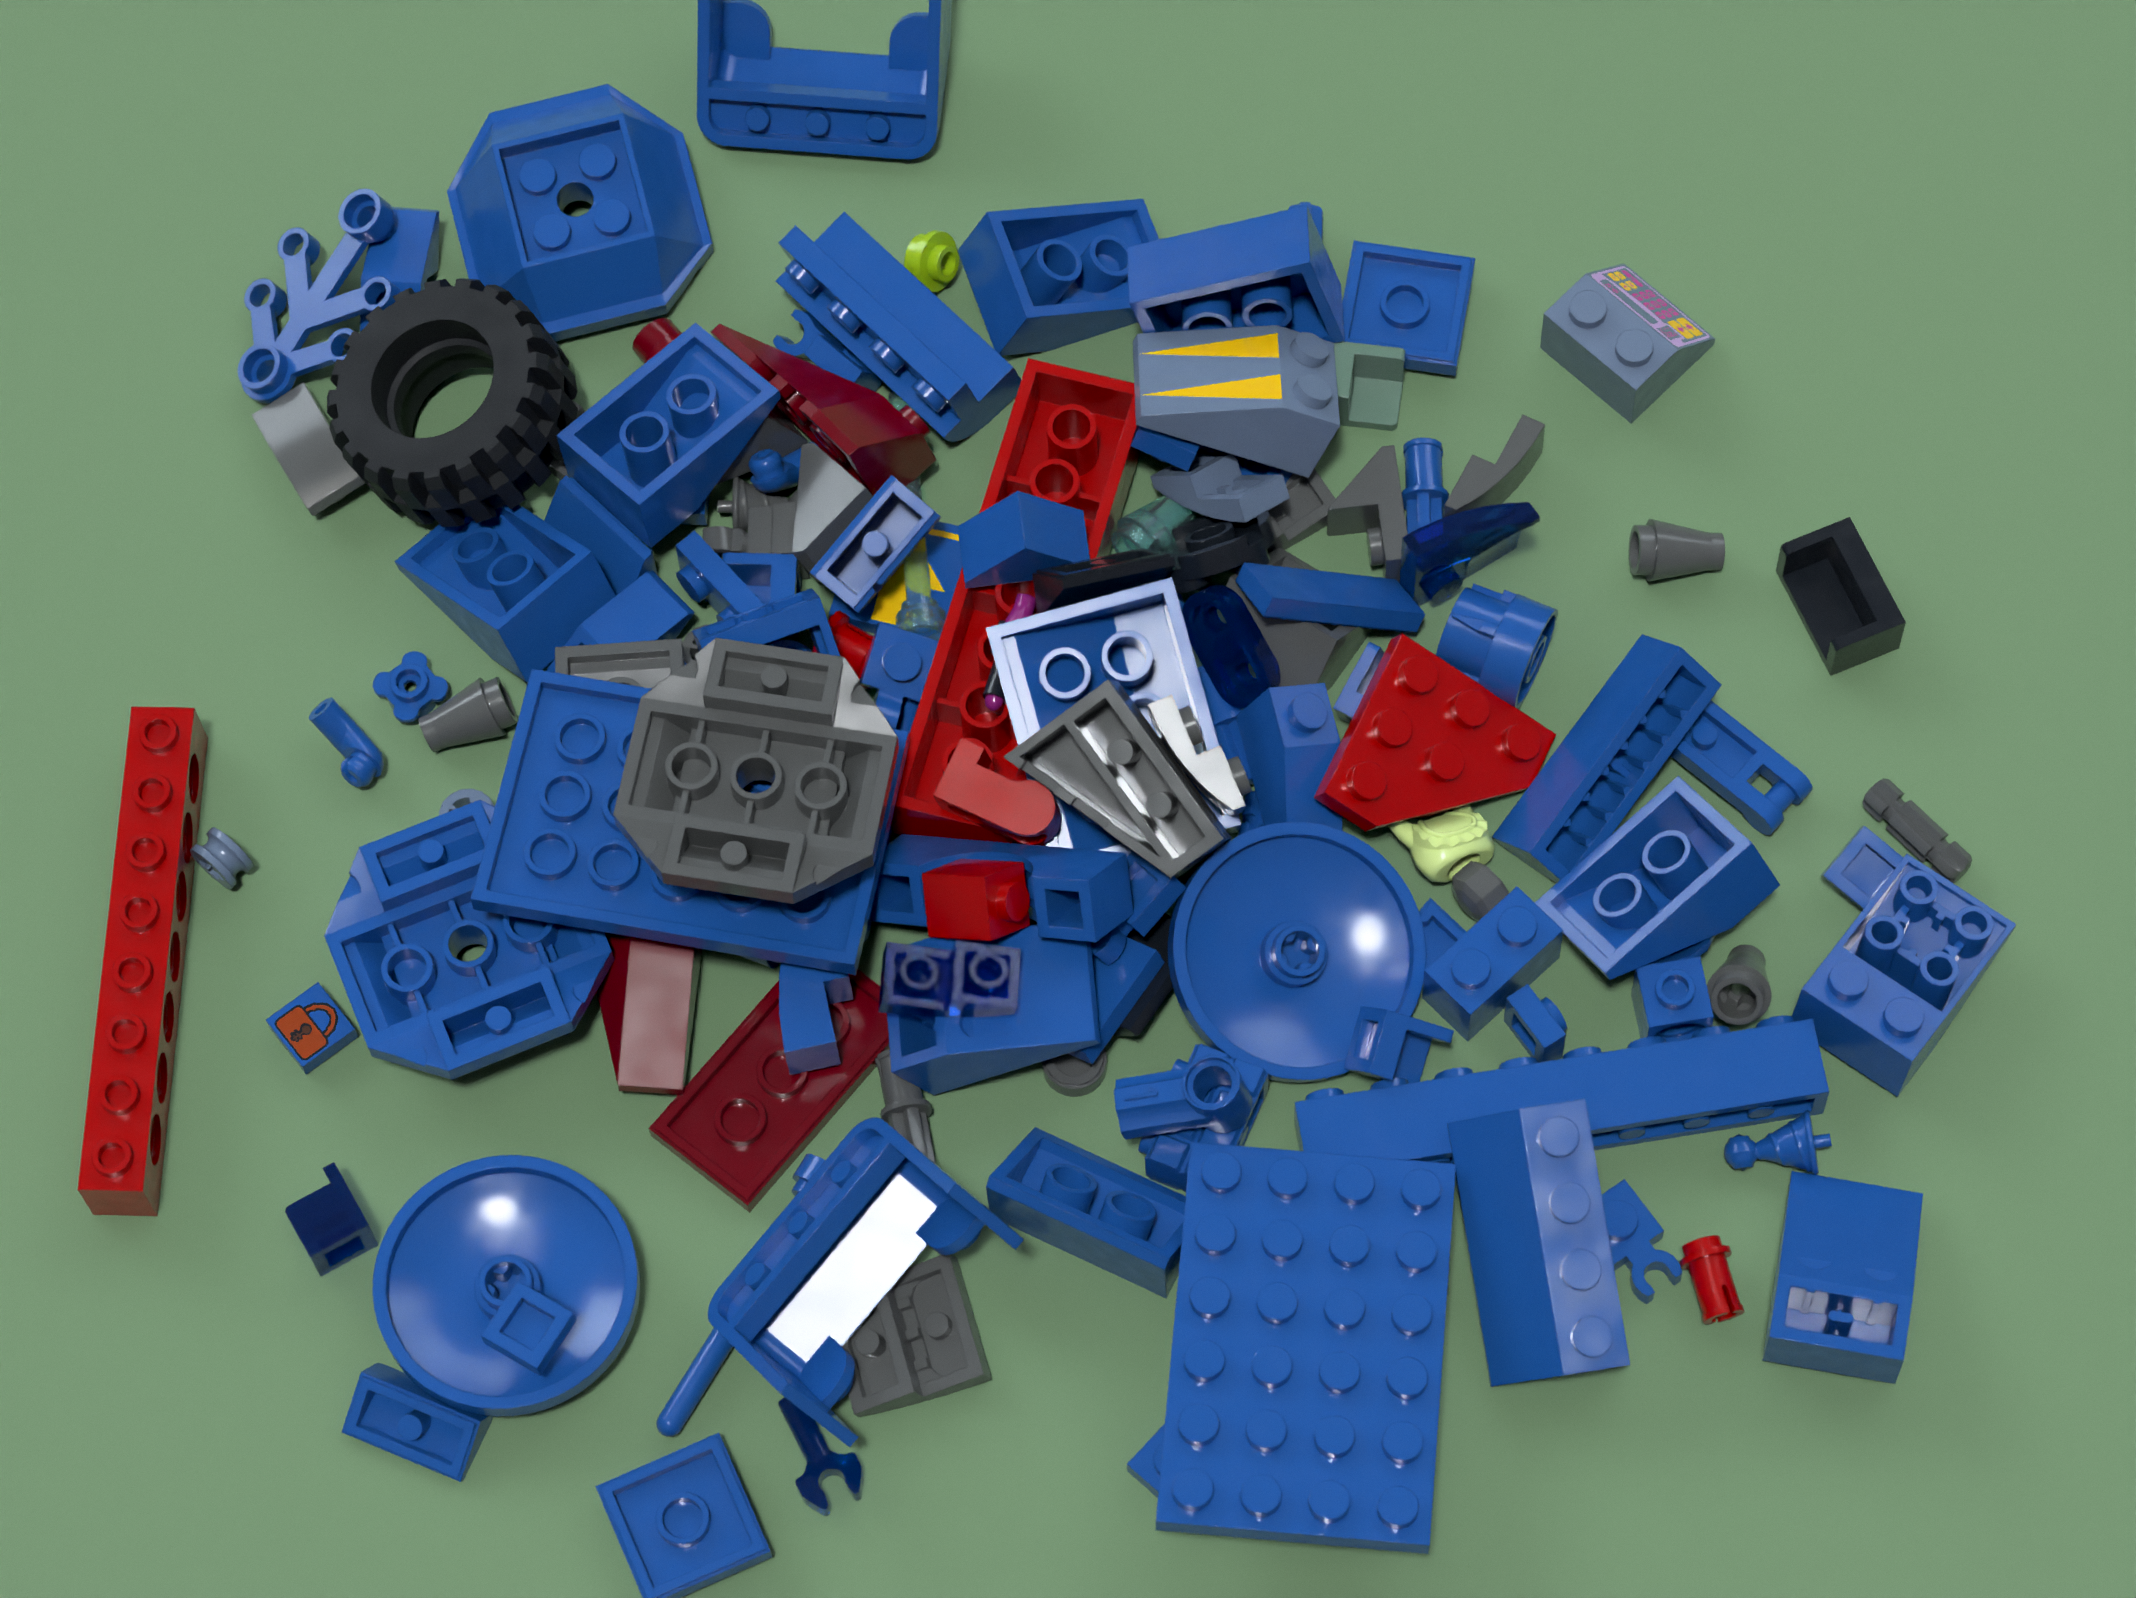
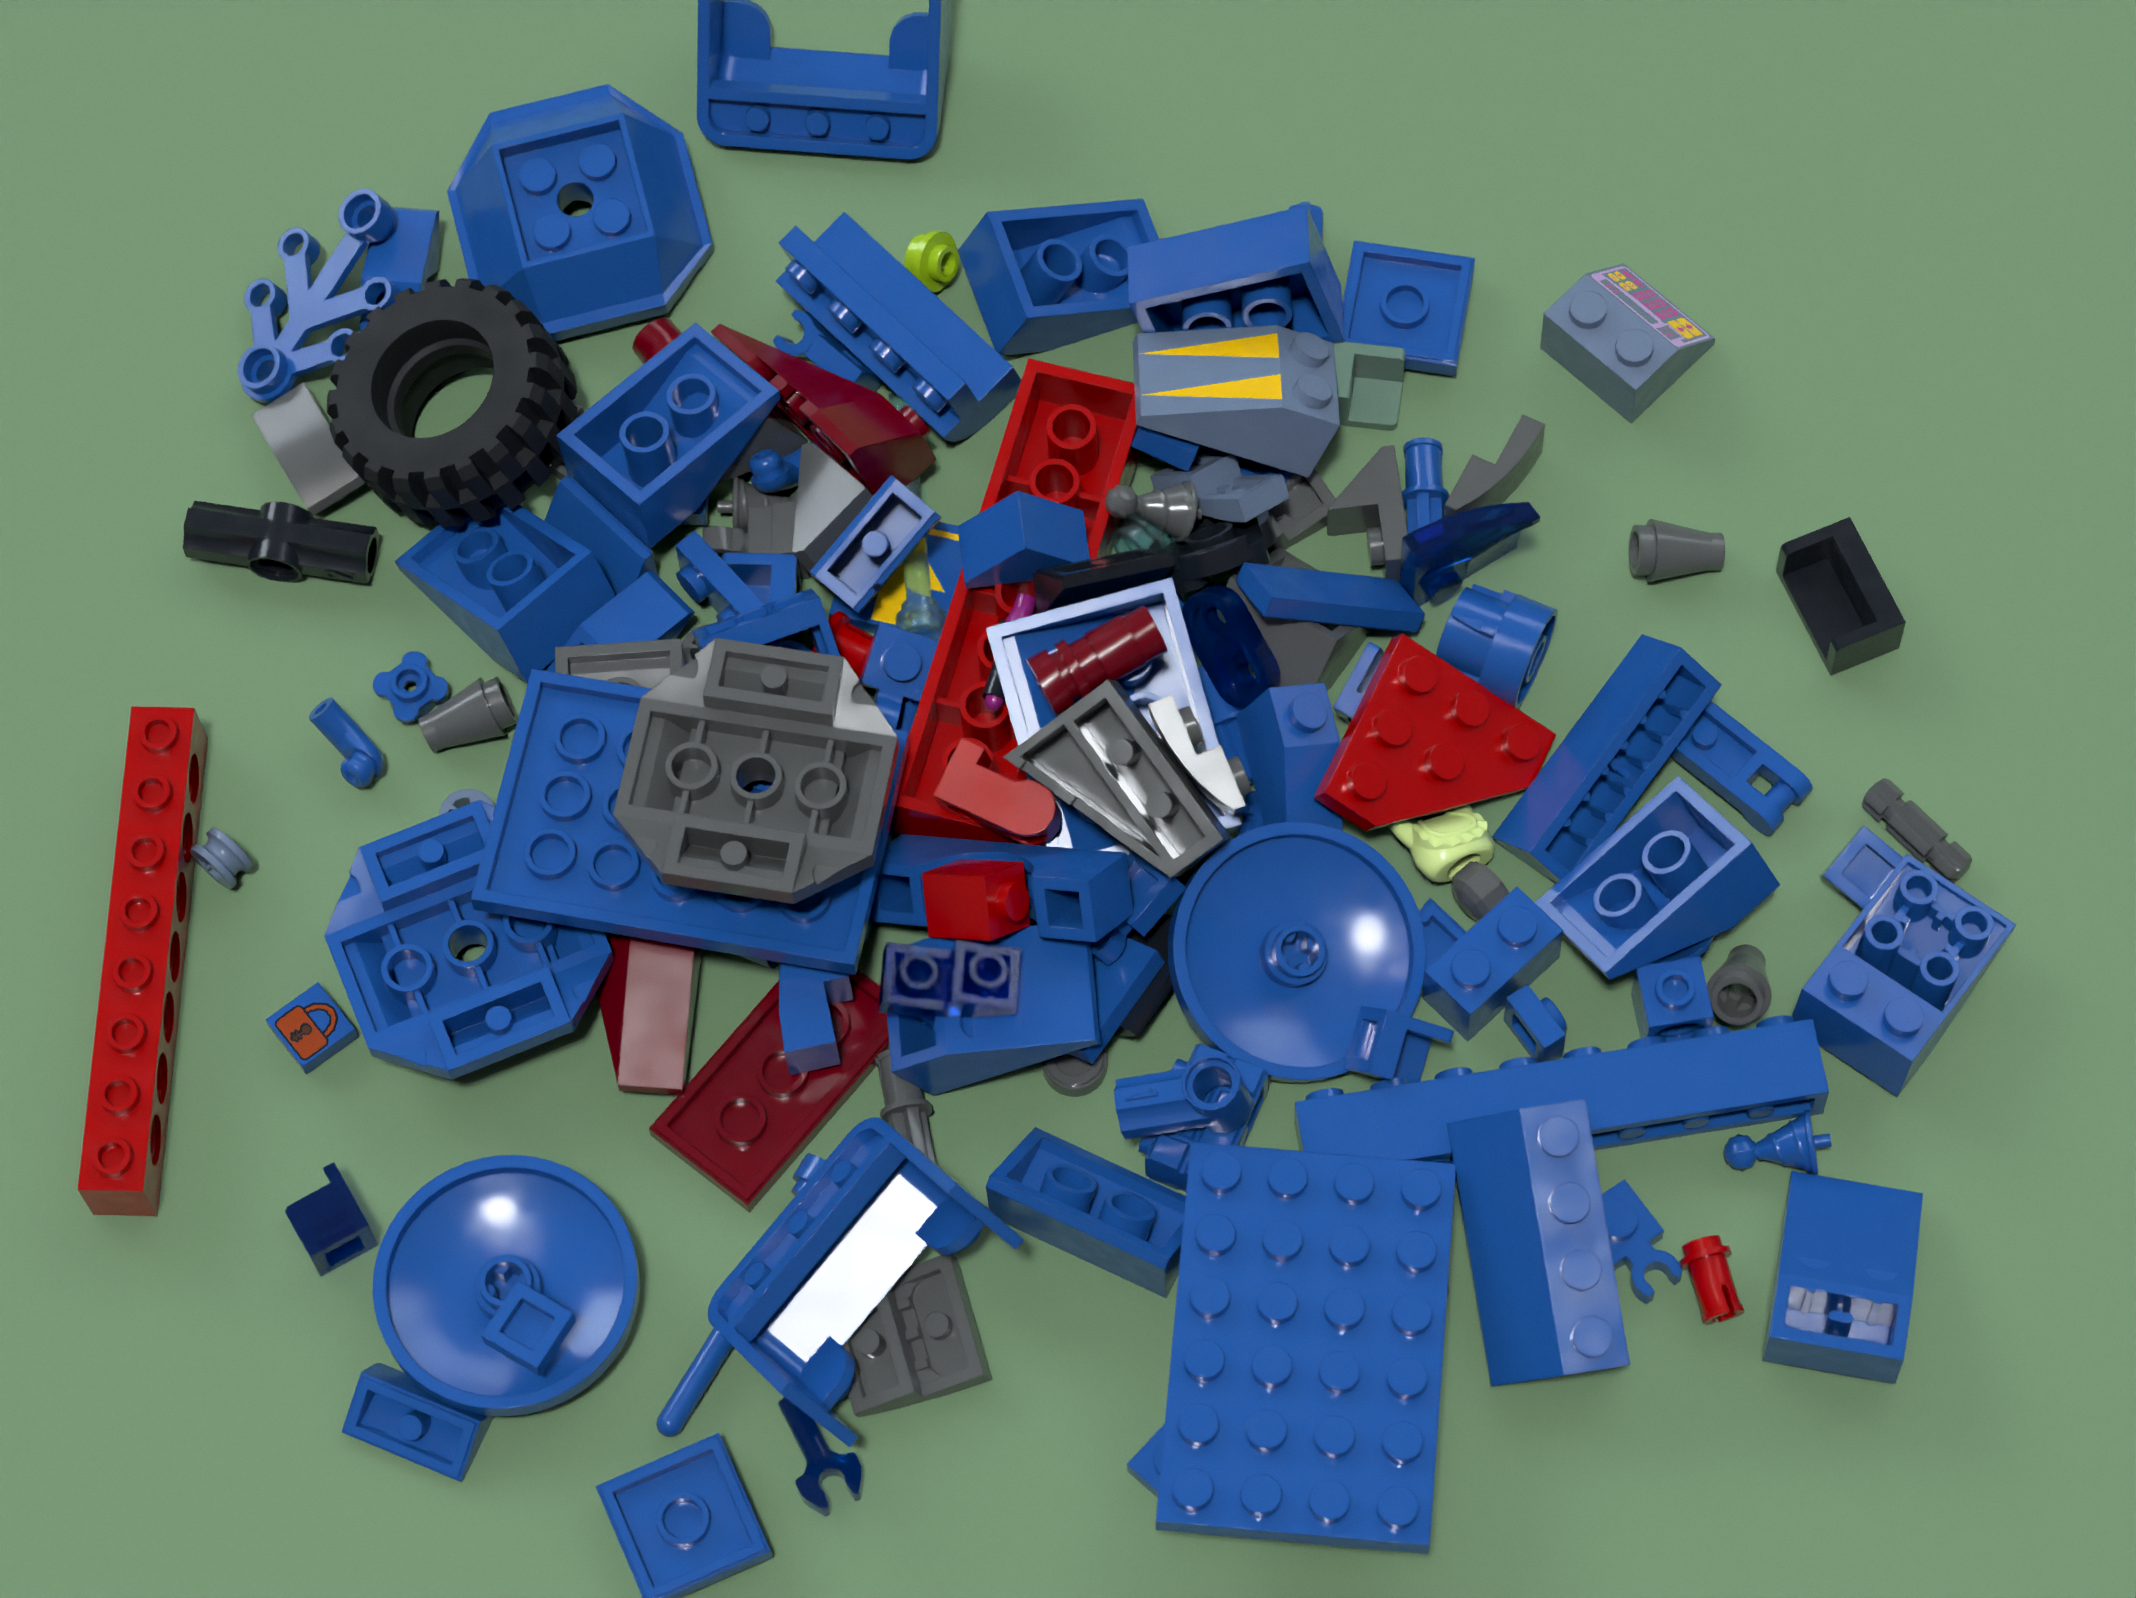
none -> black piece [182,500,379,584]
none -> dark red axle [1026,605,1168,717]
none -> dark grey piece [1104,480,1203,542]

